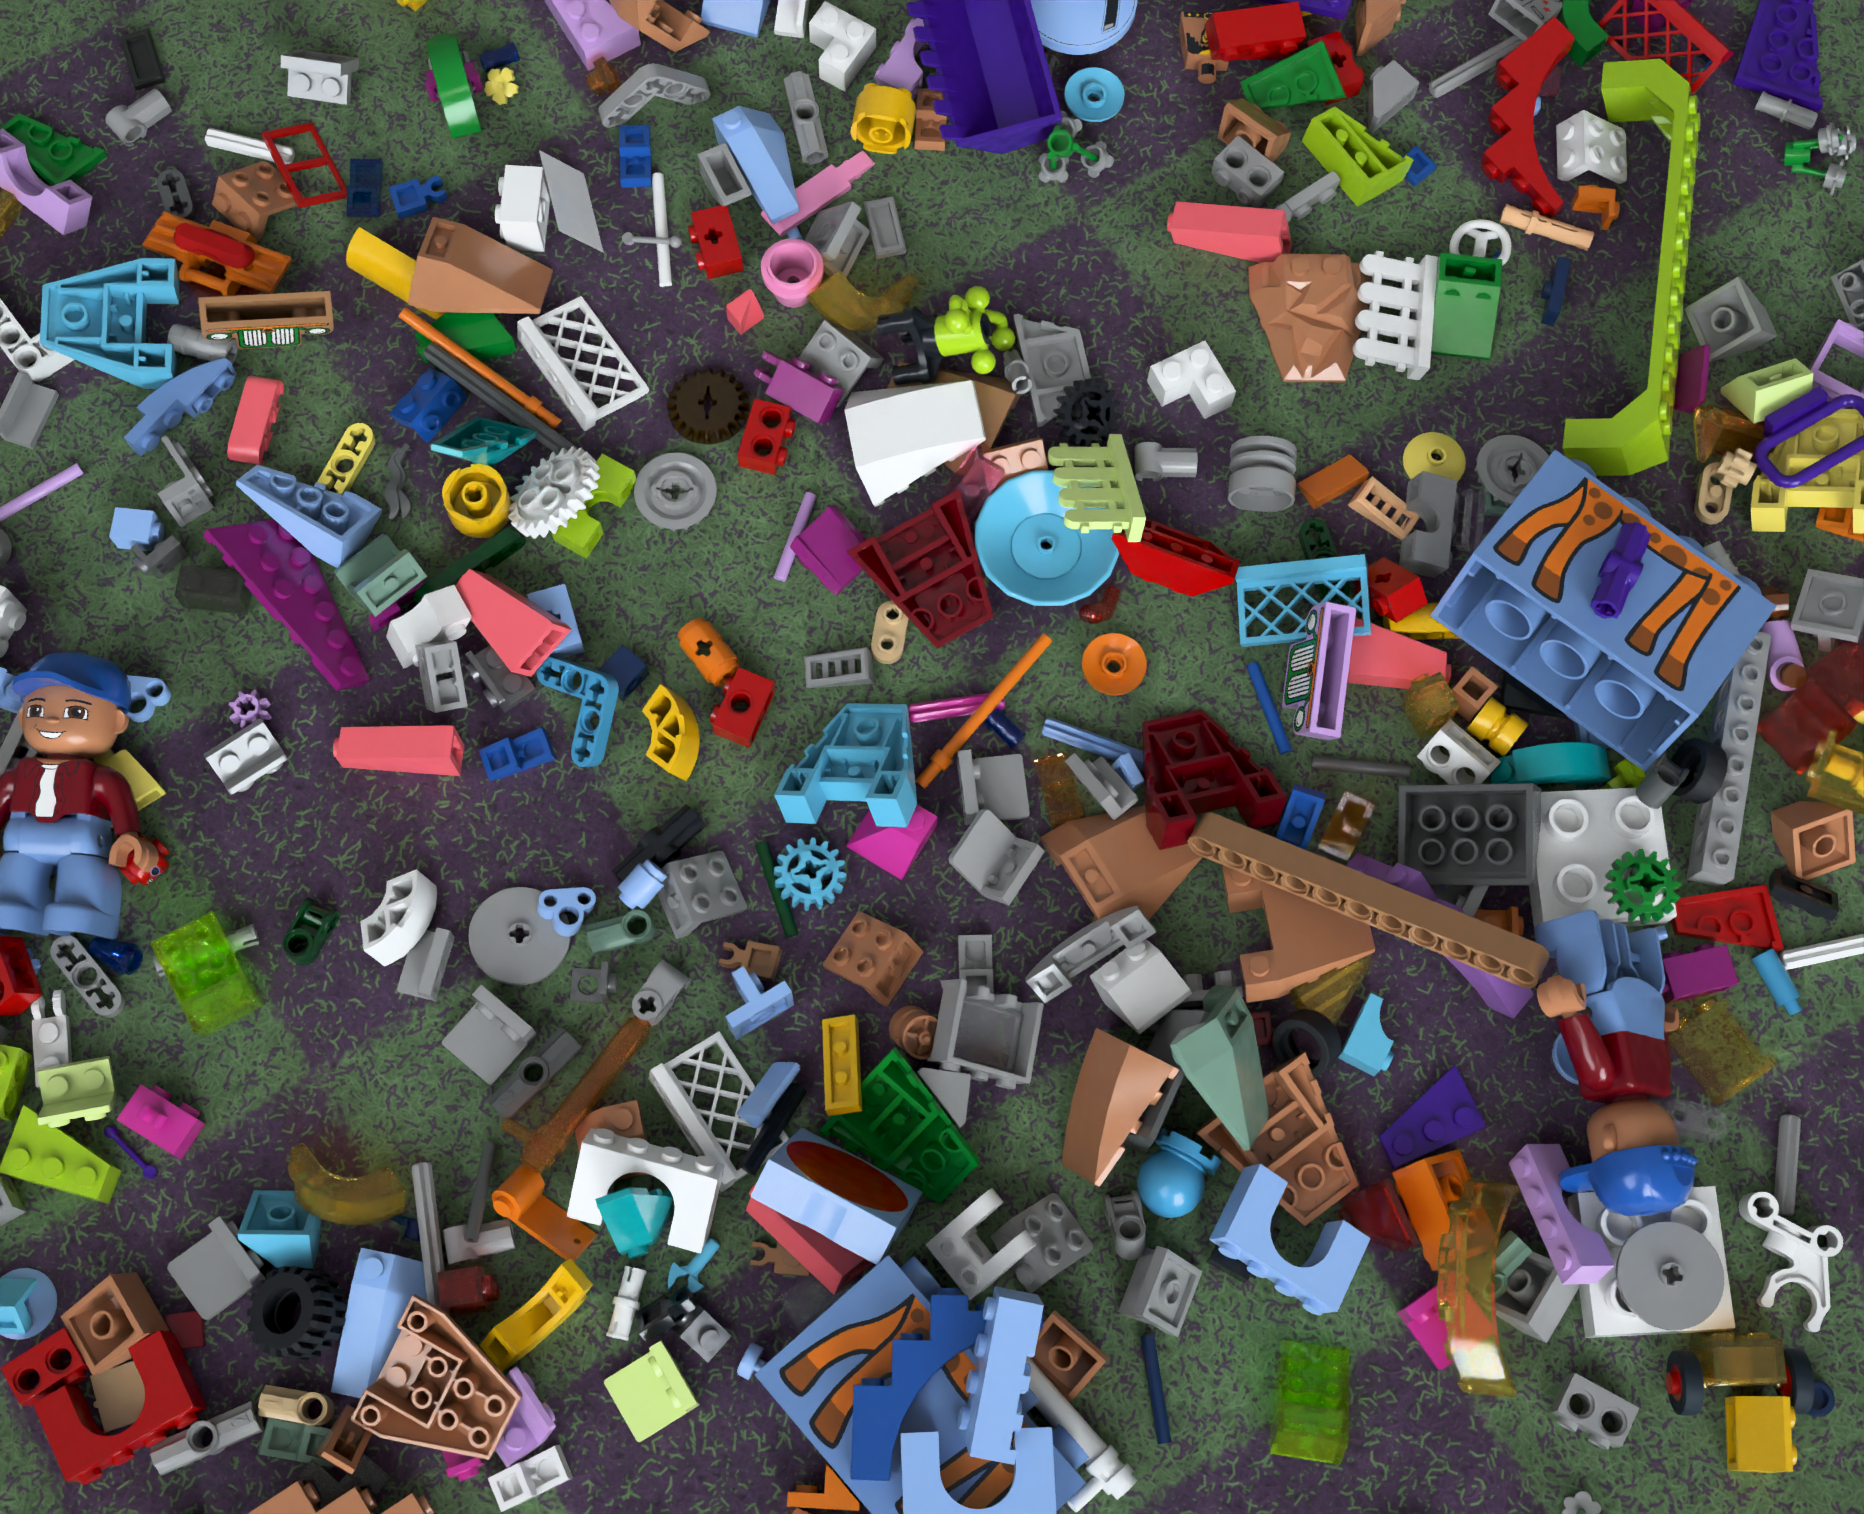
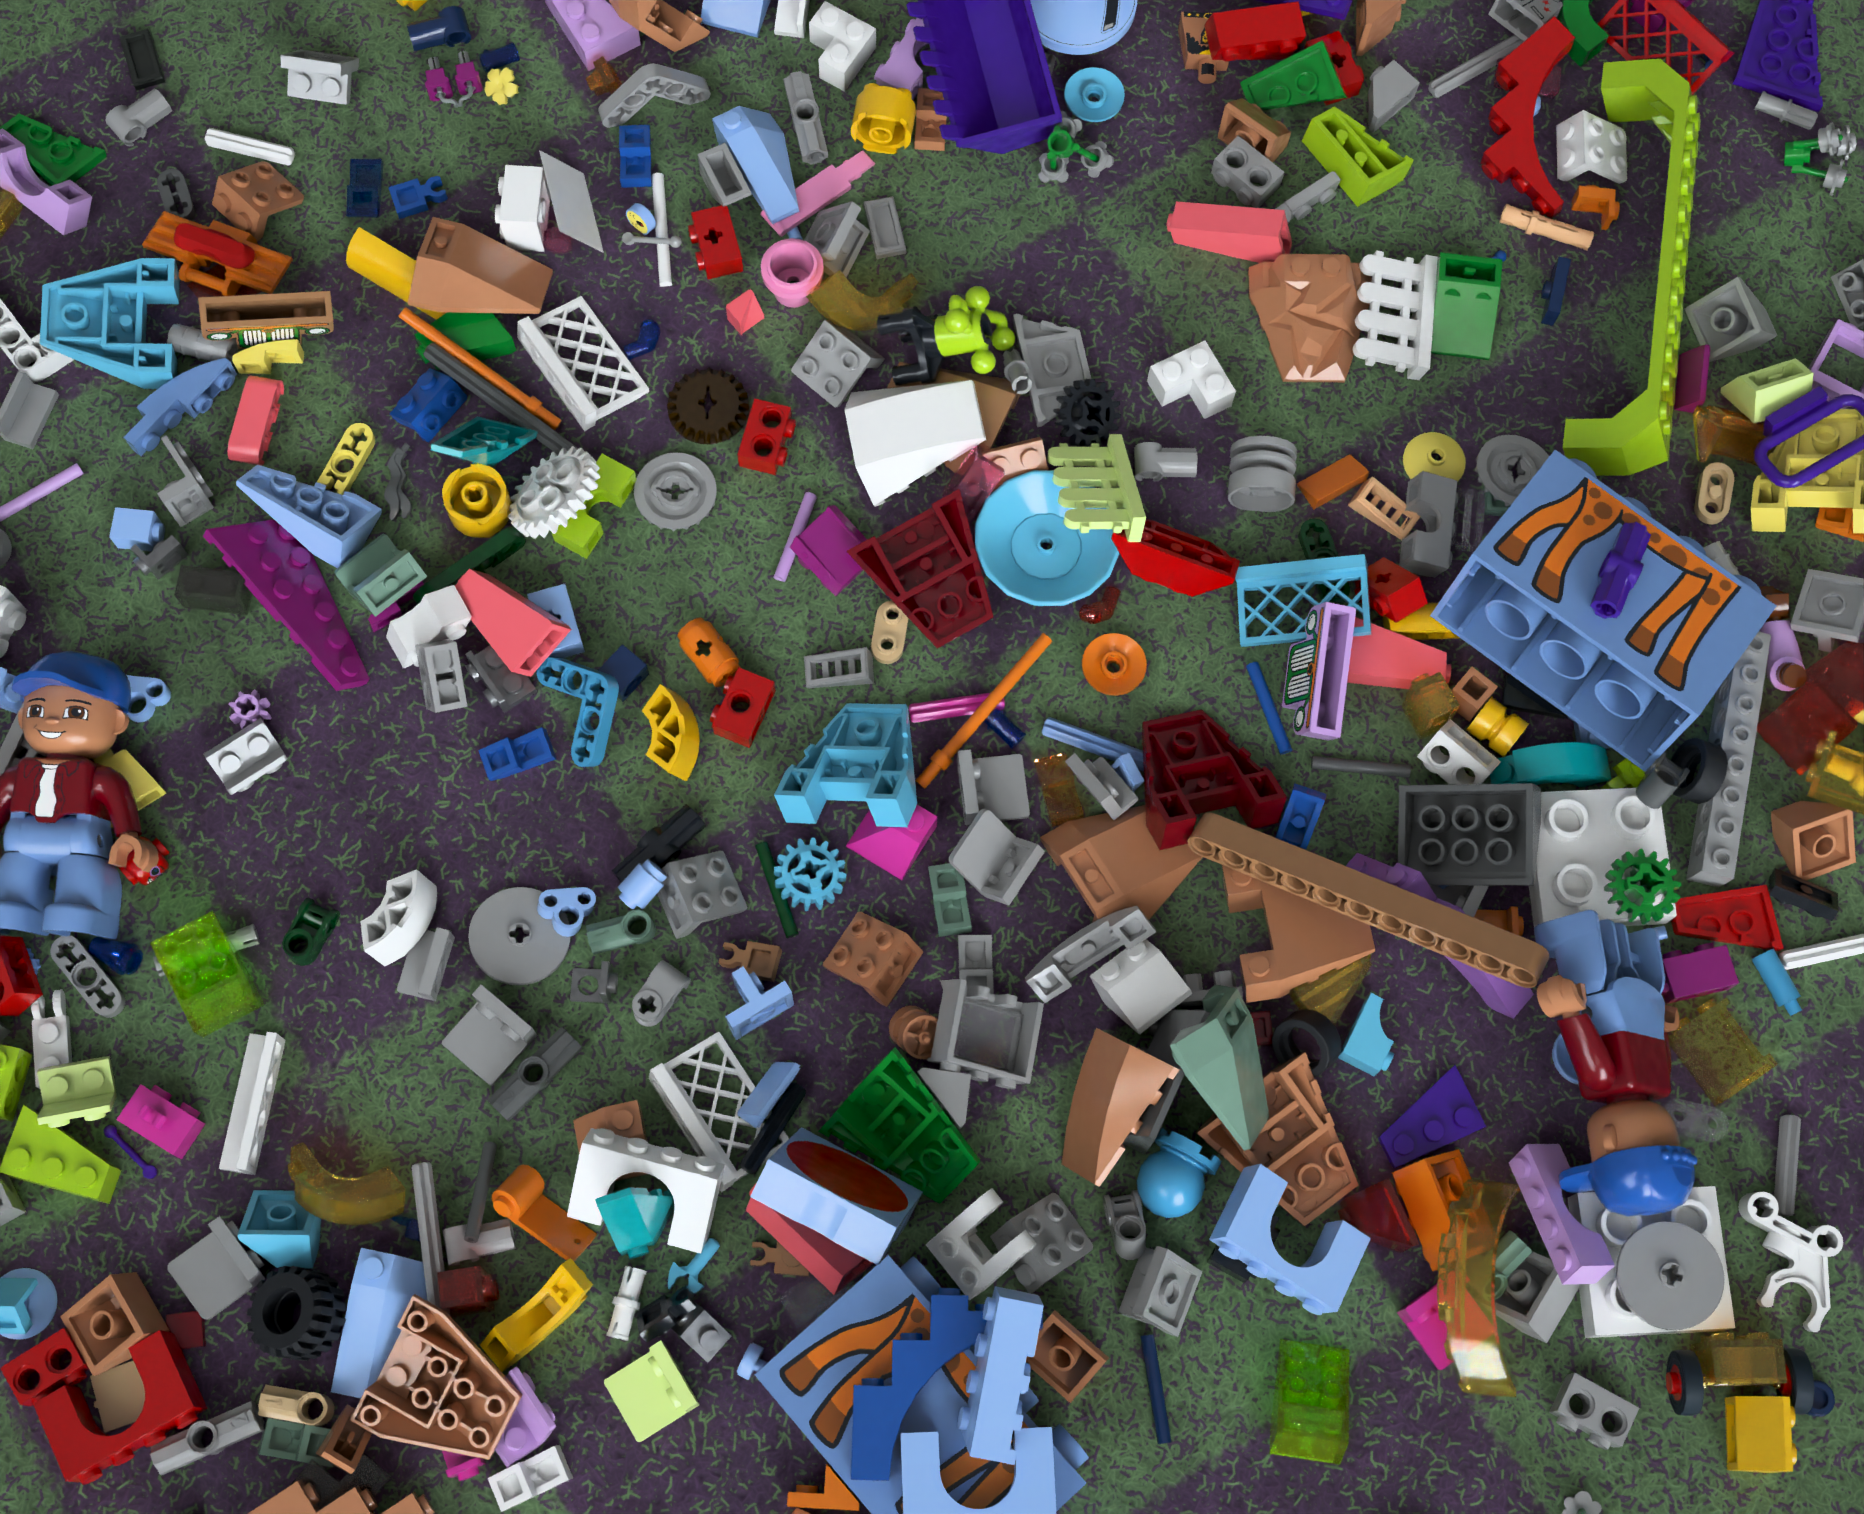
red window [261,122,351,208] -> none
coral slope [333,725,464,776] -> none
green arch [426,33,482,138] -> none
clear orange cylinder [501,1015,651,1175] -> none
magenta hinge [754,350,845,423] -> none
yellow plate [822,1014,862,1116] -> none
white cylinder [1026,1356,1138,1513] -> none
clear orange slope [1318,789,1376,861] -> none
blue tile [1402,145,1437,187] -> none
white piece [1449,219,1512,266] -> none
tan gear [1716,448,1757,489] -> none
none -> white fence [219,1032,286,1175]
none -> light yellow slope [232,339,304,374]
none -> dark blue piece [407,6,471,51]
none -> clear pink tile [543,227,574,254]
none -> clear blue arm [623,319,660,360]
none -> light blue tile [626,203,656,235]
none -> sand green slope [928,863,972,937]

